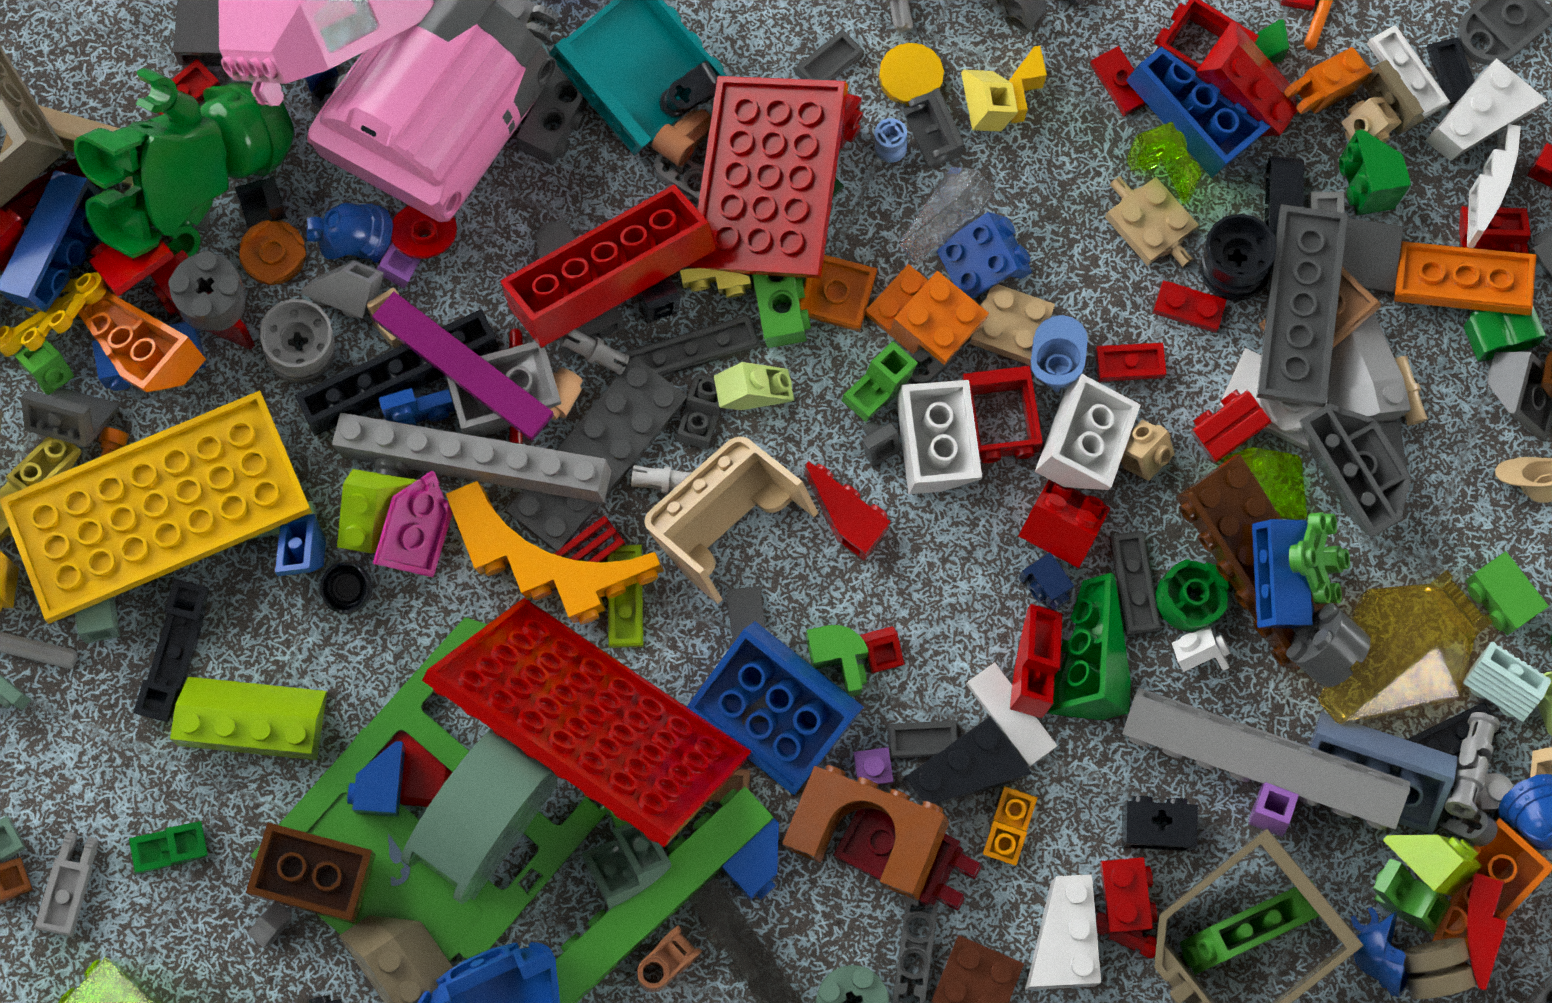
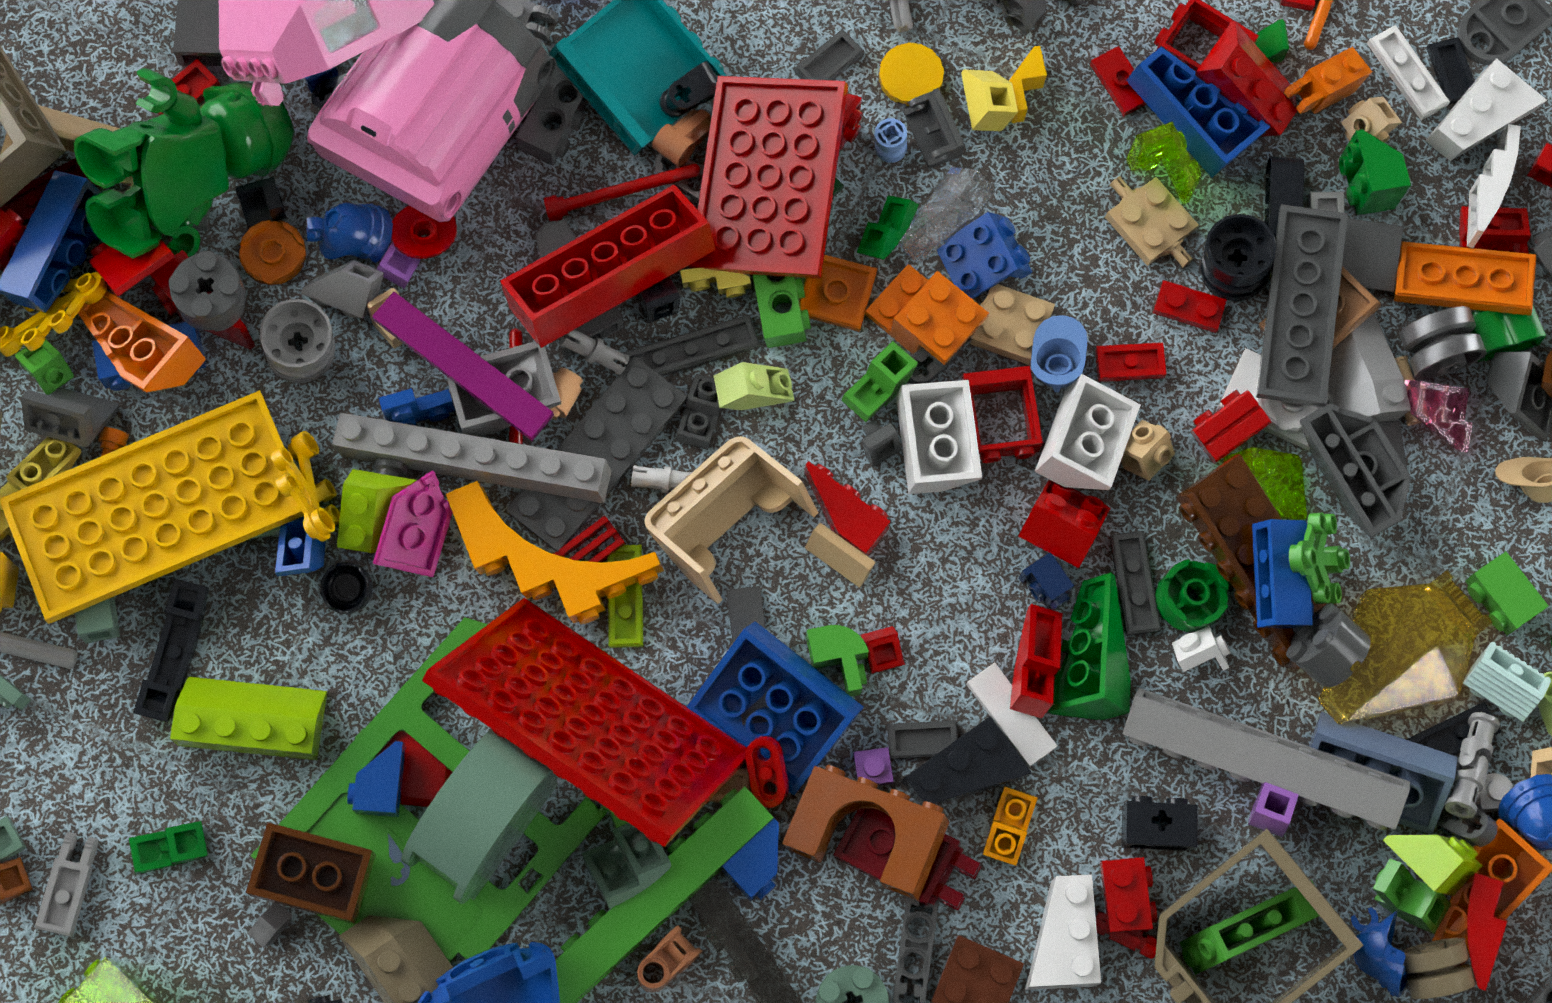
black brick [295,309,499,436] -> none
dark tan bracket [1362,59,1425,135] -> none
none -> yellow plant [271,431,340,542]
none -> red piece [543,164,700,222]
none -> red plate [745,736,789,808]
none -> tan tile [805,523,876,588]
none -> green slope [857,195,919,260]
none -> flat silver wheel [1399,306,1487,380]
none -> clear pink slope [1405,380,1473,453]

